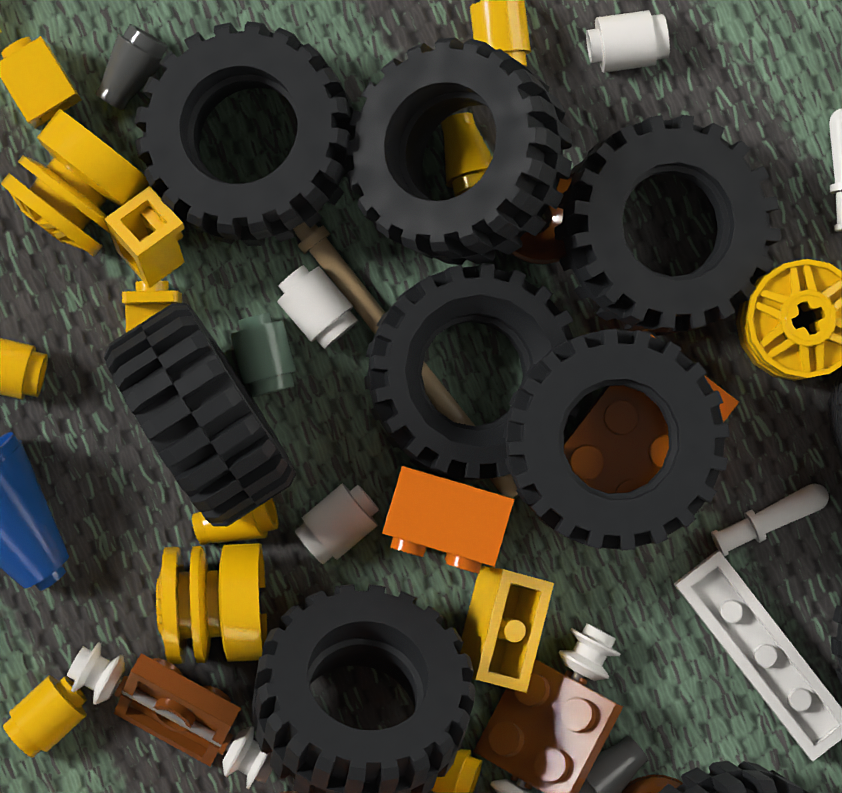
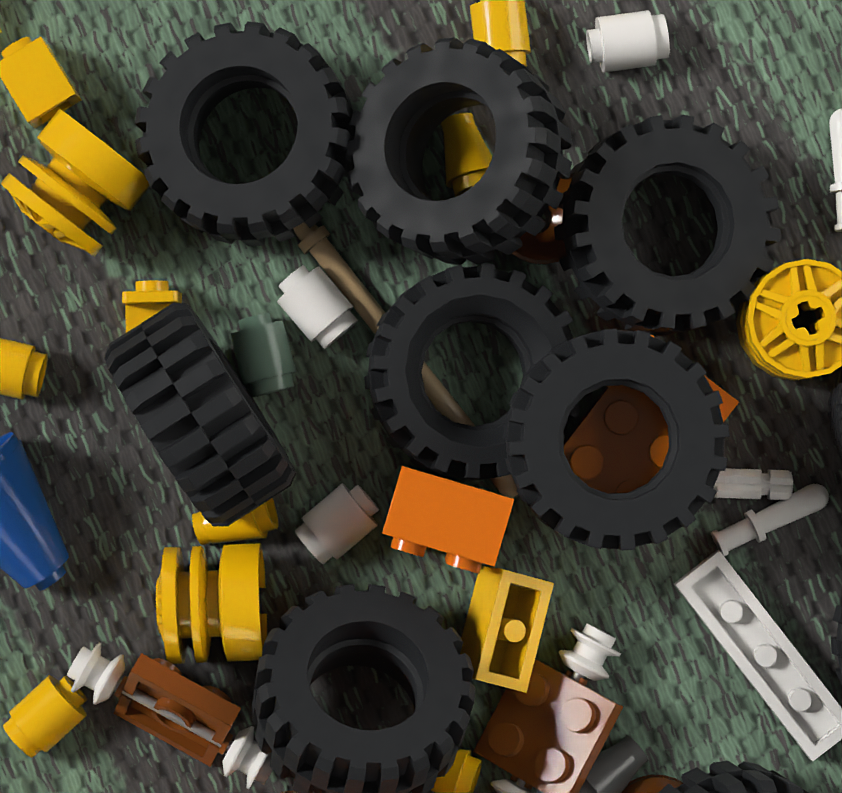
dark grey cone [95,24,168,111] -> none
yellow brick [104,186,185,288] -> none
none -> white axle [713,468,793,500]

